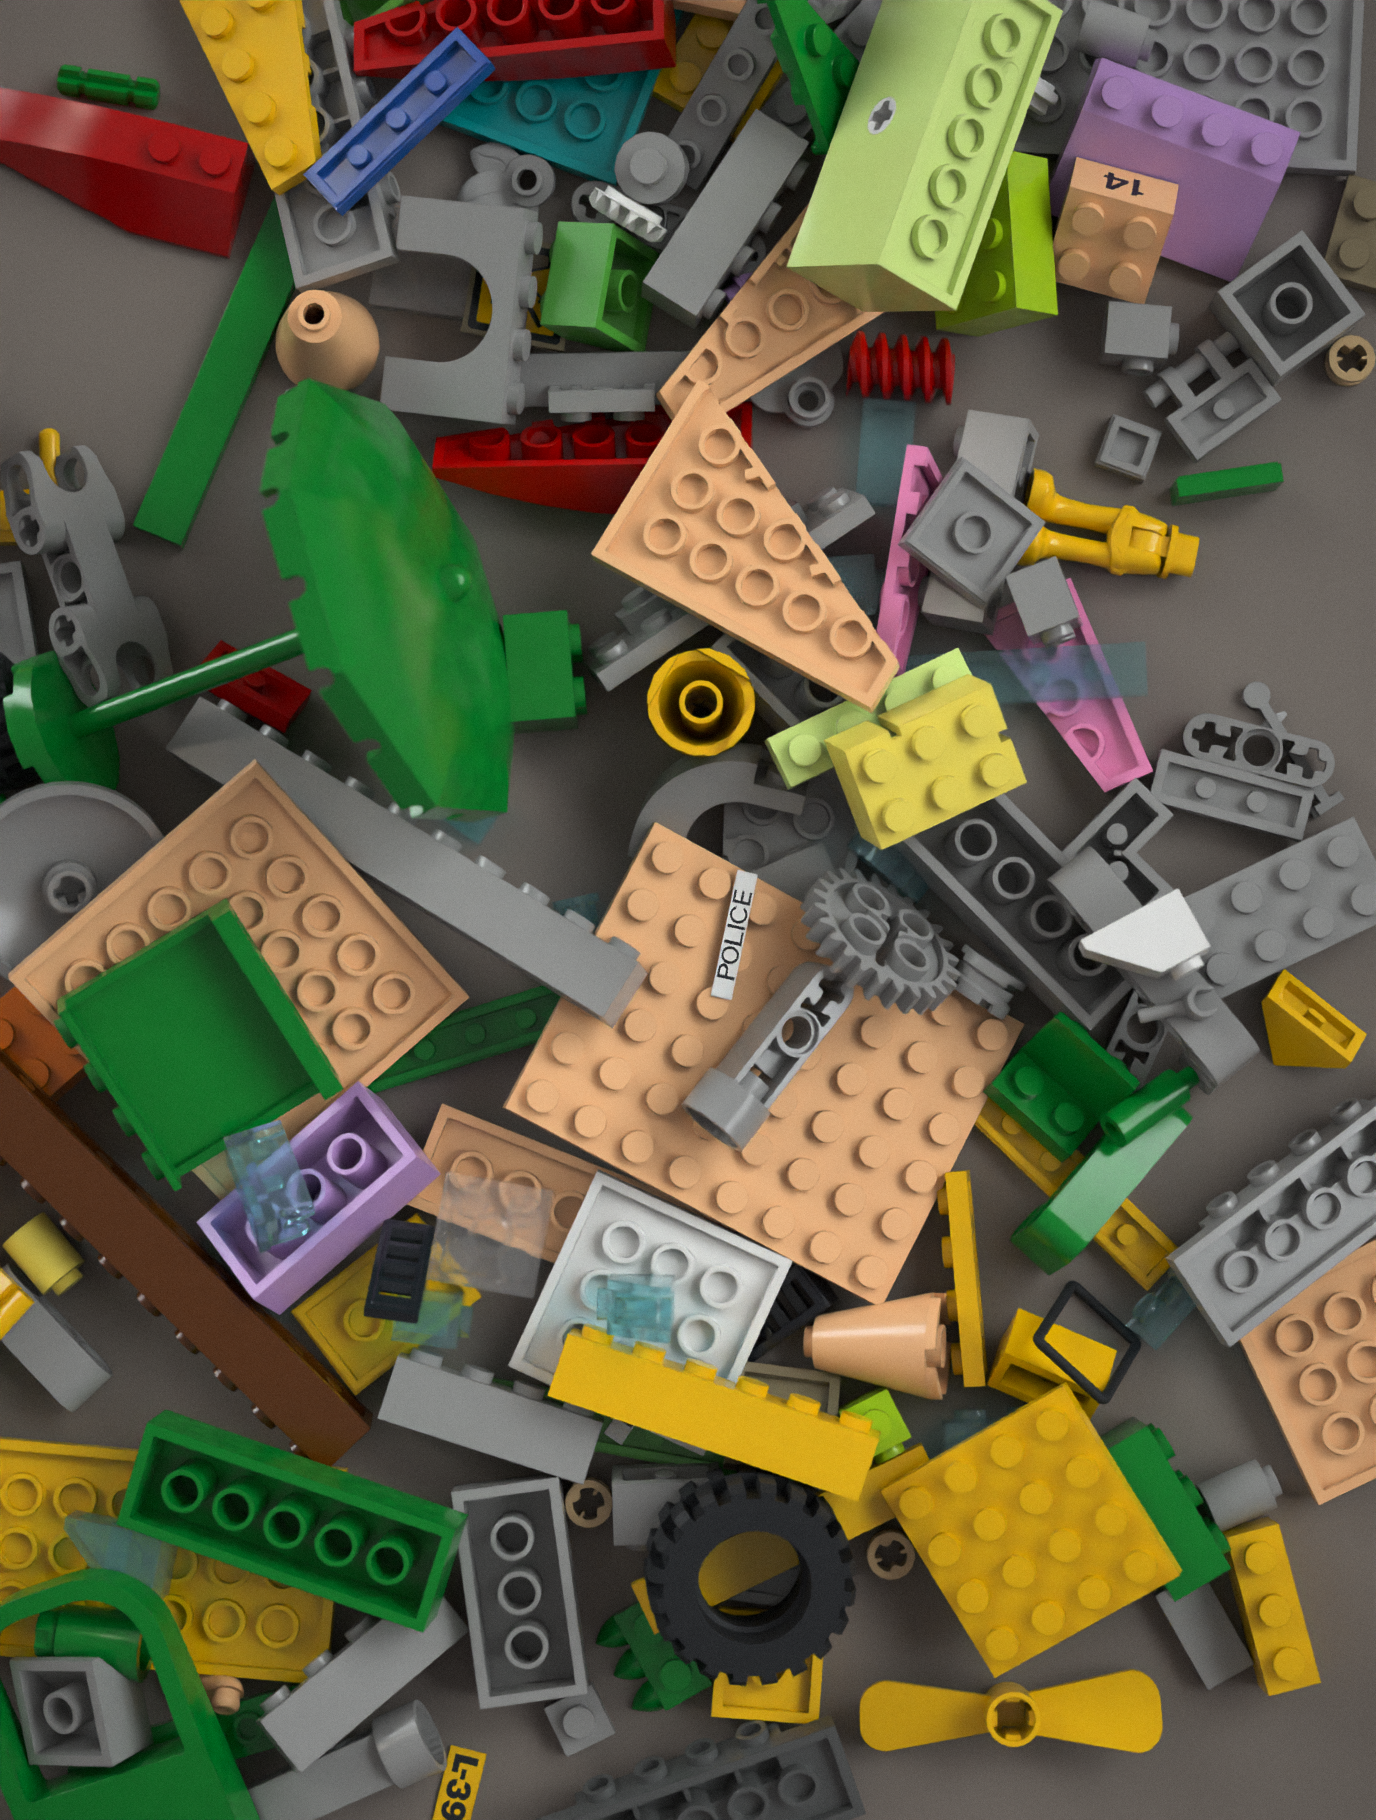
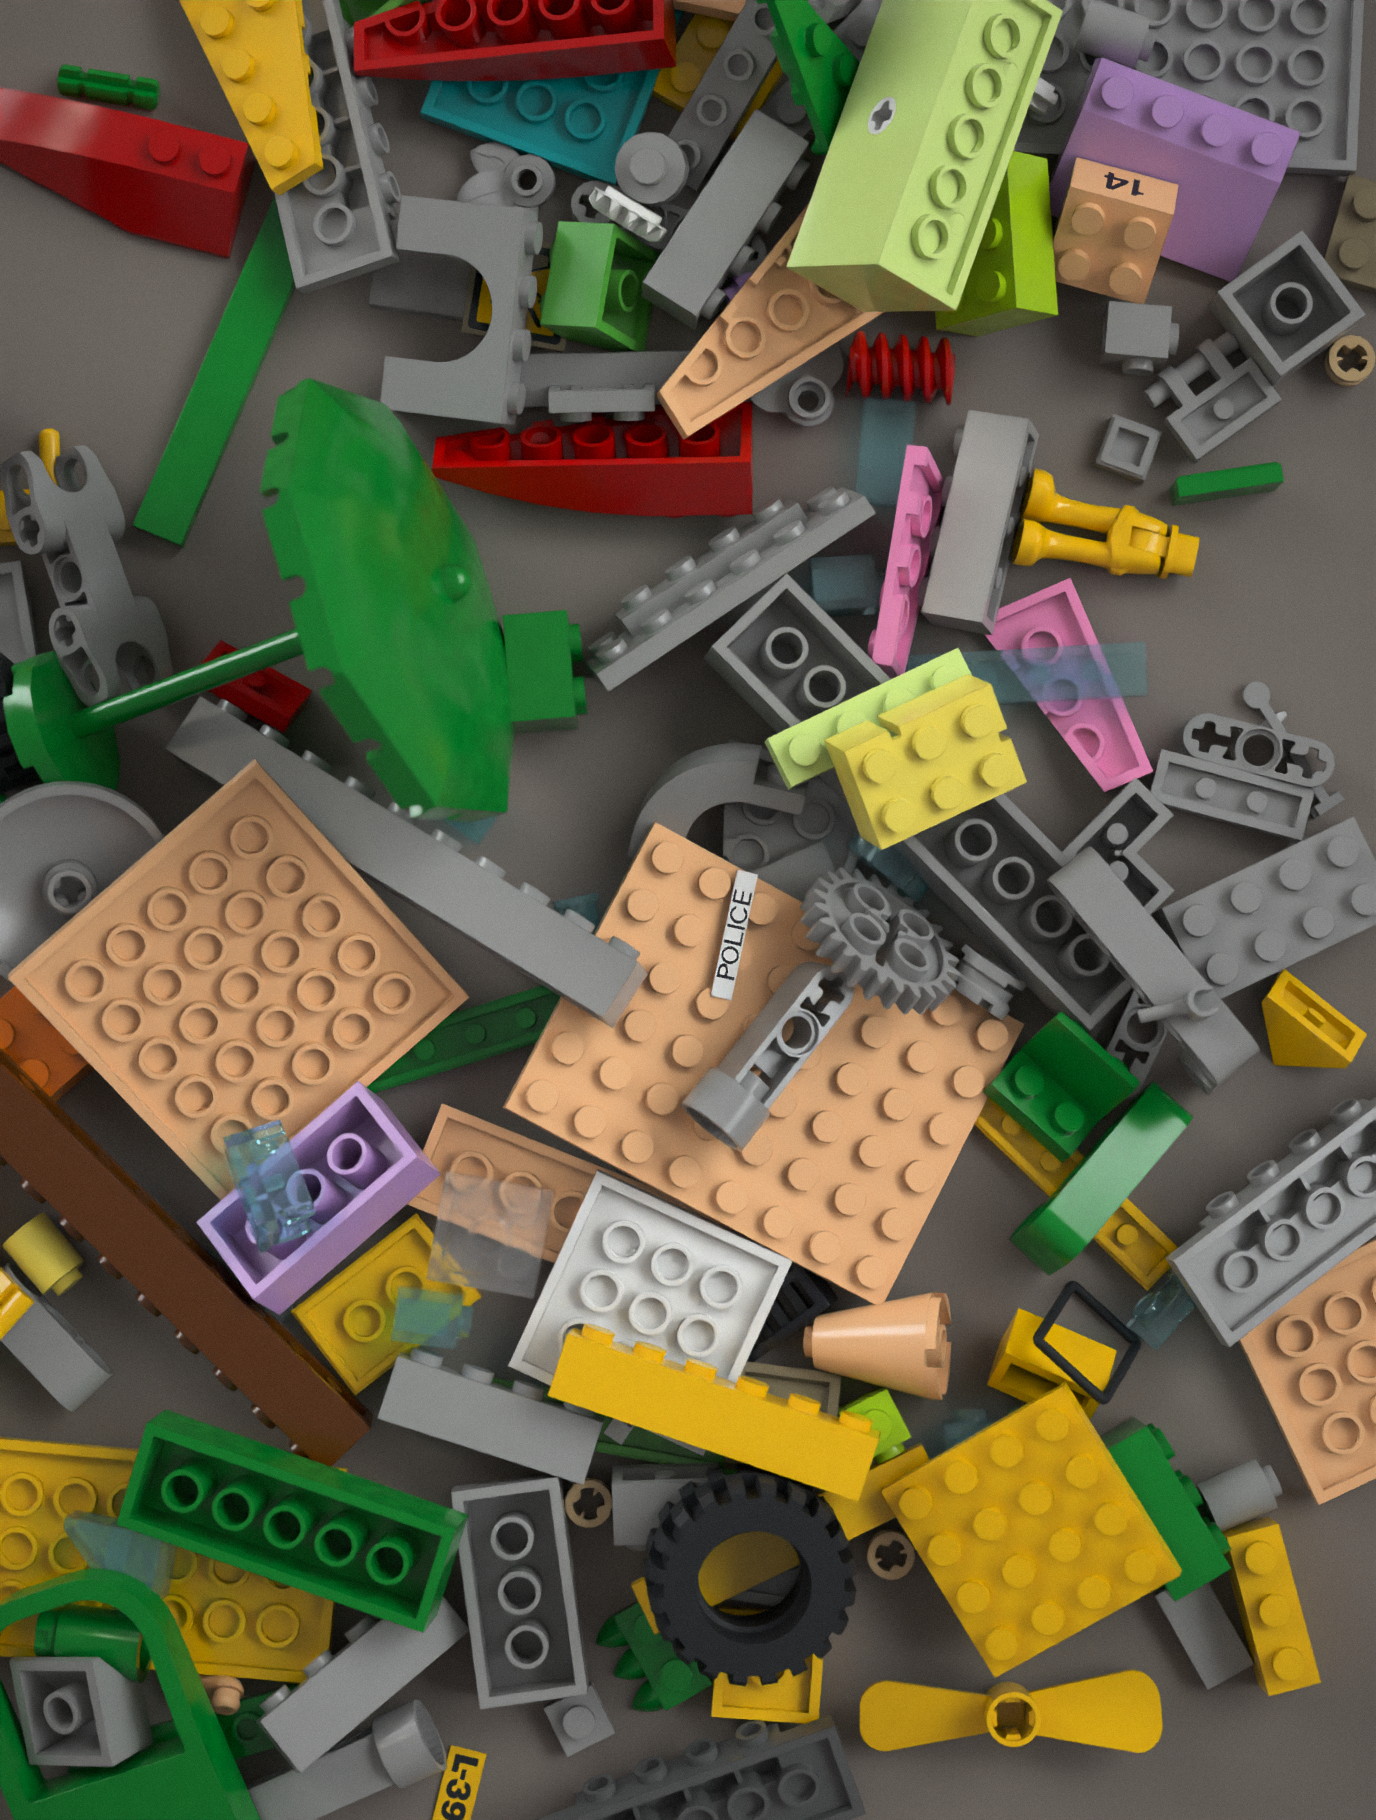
green panel [54,898,343,1191] -> none
light nougat cone [275,290,380,390] -> none
blue tile [303,27,496,216] -> none
black slope [364,1219,436,1324] -> none
light nougat wing [591,379,899,714] -> none
clear light blue slope [597,1274,675,1343] -> none
yellow cone [647,648,755,757] -> none
light grey plate [897,457,1046,609] -> none
yellow plate [937,1170,989,1387] -> none
light grey brick [1005,556,1083,649] -> none
white slope [1078,888,1211,981] -> none
green cylinder [1100,1066,1200,1148] -> none

